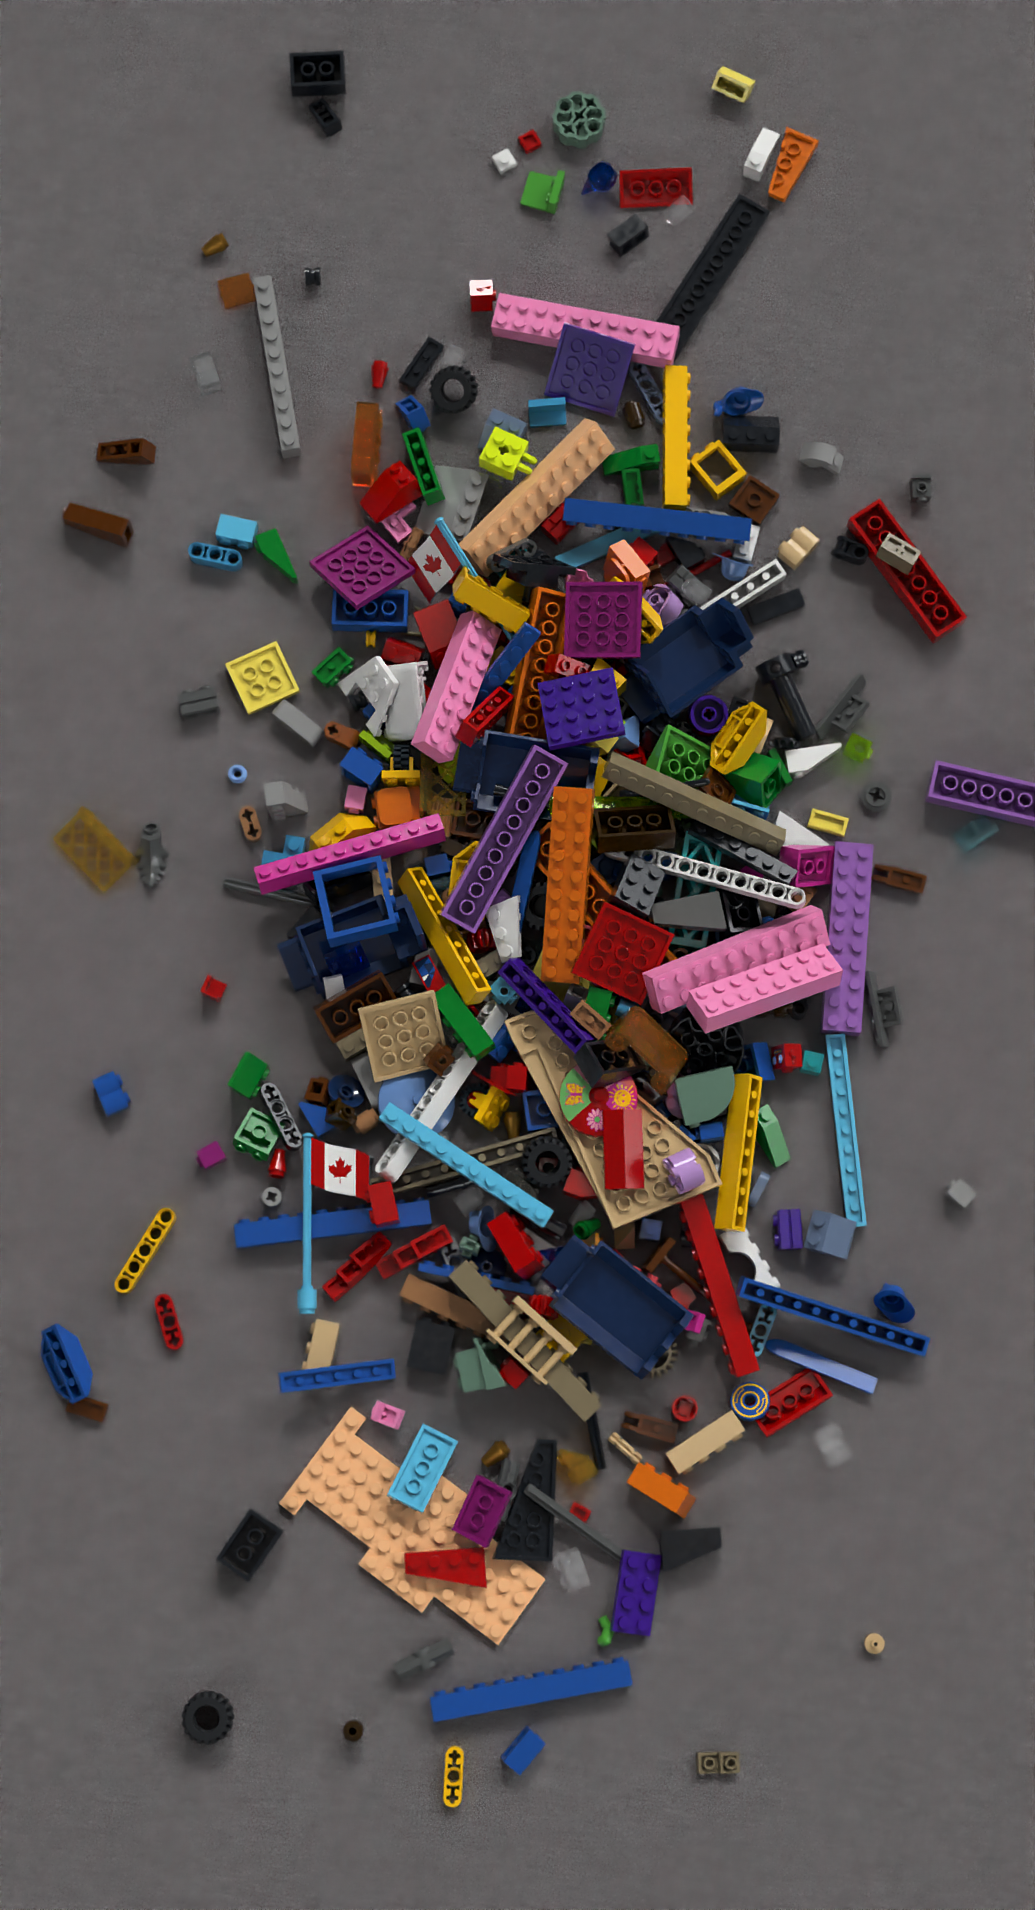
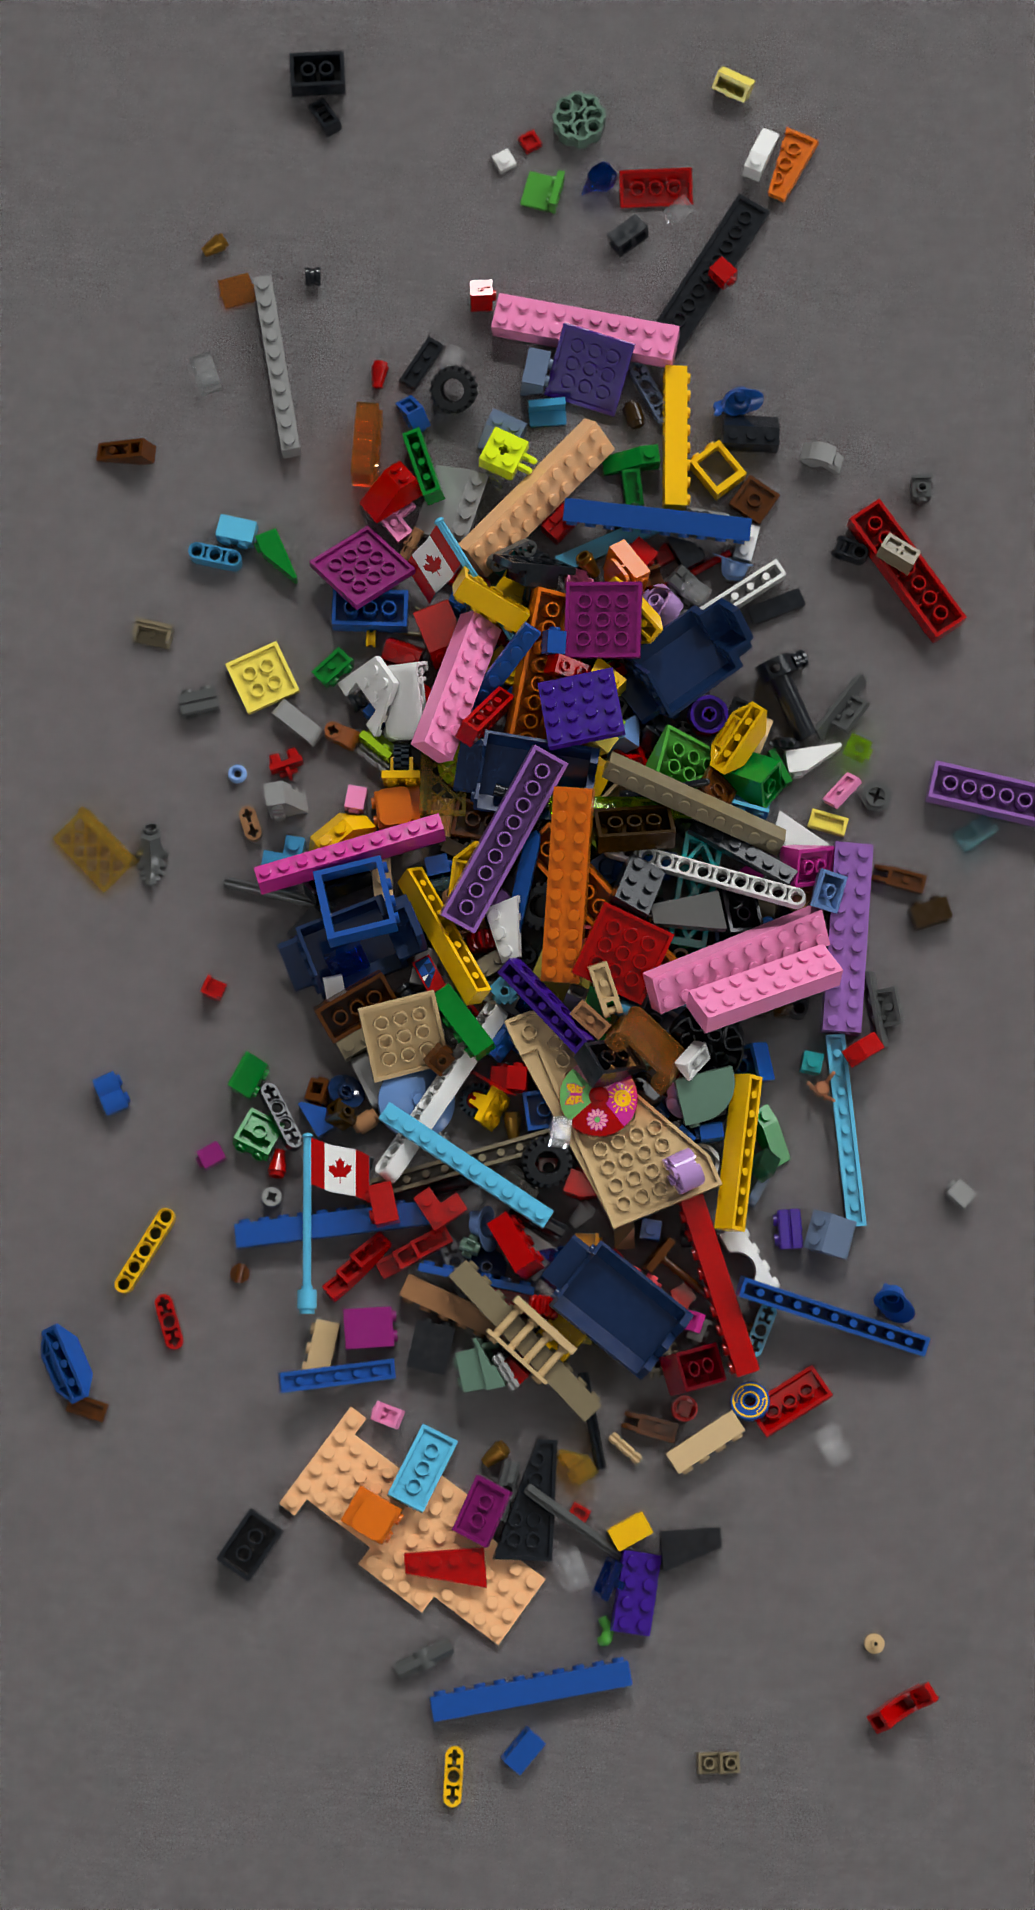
reddish brown slope [62,502,134,548] -> none
black tyre [181,1691,234,1745] -> none
blue brick [339,746,384,795] -> none
dark brown brick [343,1719,364,1742] -> none
green cone [573,1218,601,1240] -> none
red slope [602,1109,644,1189] -> none
orange wedge [626,1462,697,1519] -> none
piece [764,1339,878,1395] -> none
red head [771,1043,802,1073] -> none
tan brick [778,526,820,570] -> none
none -> dark tan hinge [132,617,175,650]
none -> reddish brown plate [230,1263,250,1284]
none -> red hips [269,747,304,781]
none -> orange brick [340,1485,404,1545]
none -> magenta slope [343,1306,398,1351]
none -> red brick [413,1187,468,1232]
none -> light grey axle [492,1353,519,1391]
none -> sand blue slope [520,347,553,396]
none -> blue brick [541,627,567,655]
none -> clear brick [548,1116,572,1149]
none -> pearl gold cone [576,550,600,578]
none -> tan plate [588,961,623,1019]
none -> clear blue hinge [591,1556,626,1602]
none -> yellow panel [606,1510,653,1551]
none -> dark red brick [659,1342,727,1397]
none -> white slope [675,1041,710,1081]
none -> red brick [708,256,738,290]
none -> clear green brick [751,1148,781,1183]
none -> nougat plant [806,1071,835,1103]
none -> medium blue slope [810,868,848,914]
none -> bright pink plate [822,772,862,809]
none -> red slope [841,1032,885,1069]
none -> red arch [866,1681,939,1734]
none -> dark brown brick [907,895,954,932]

